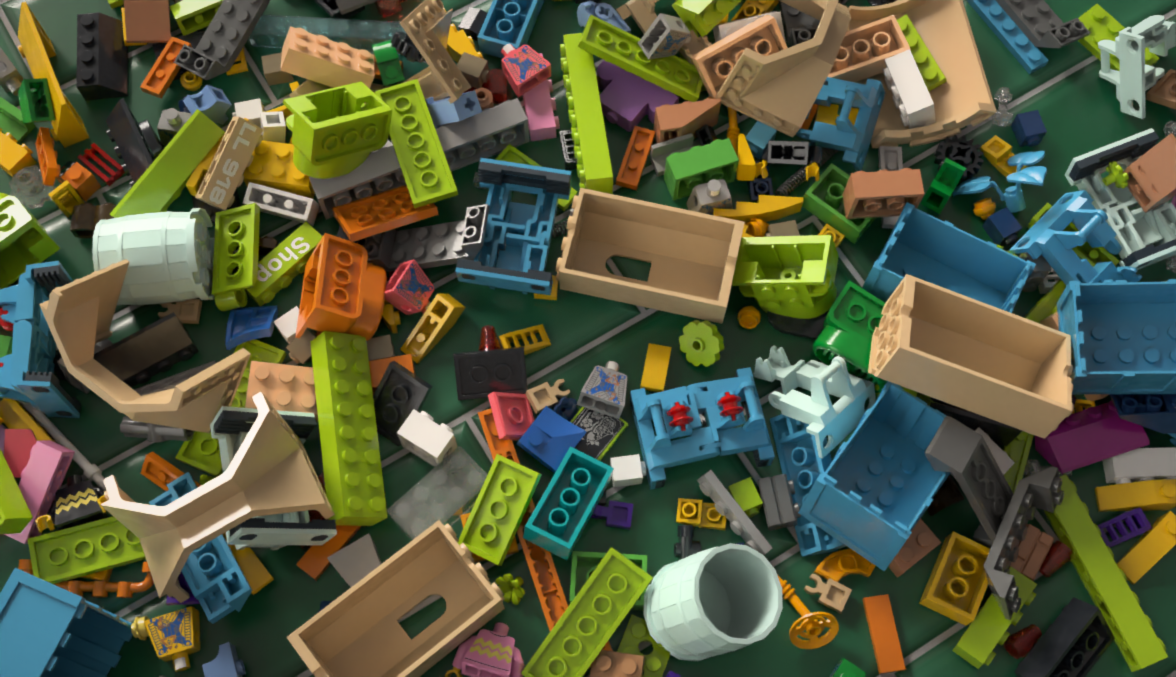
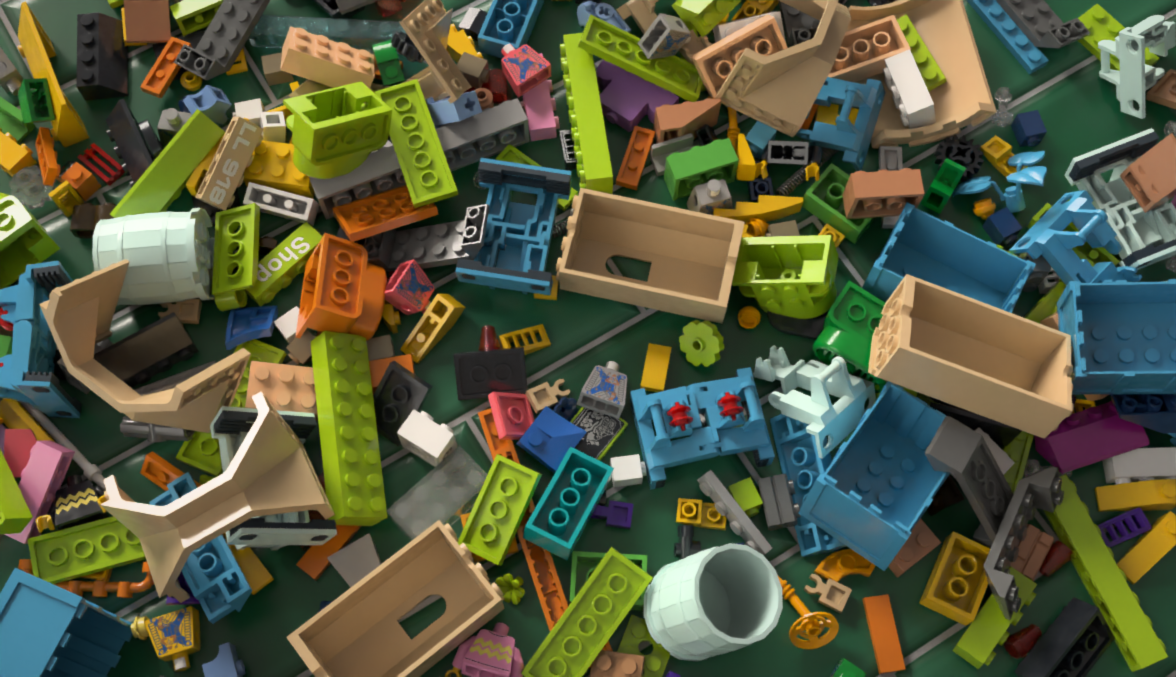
lime plant [1102,161,1129,189] -> none

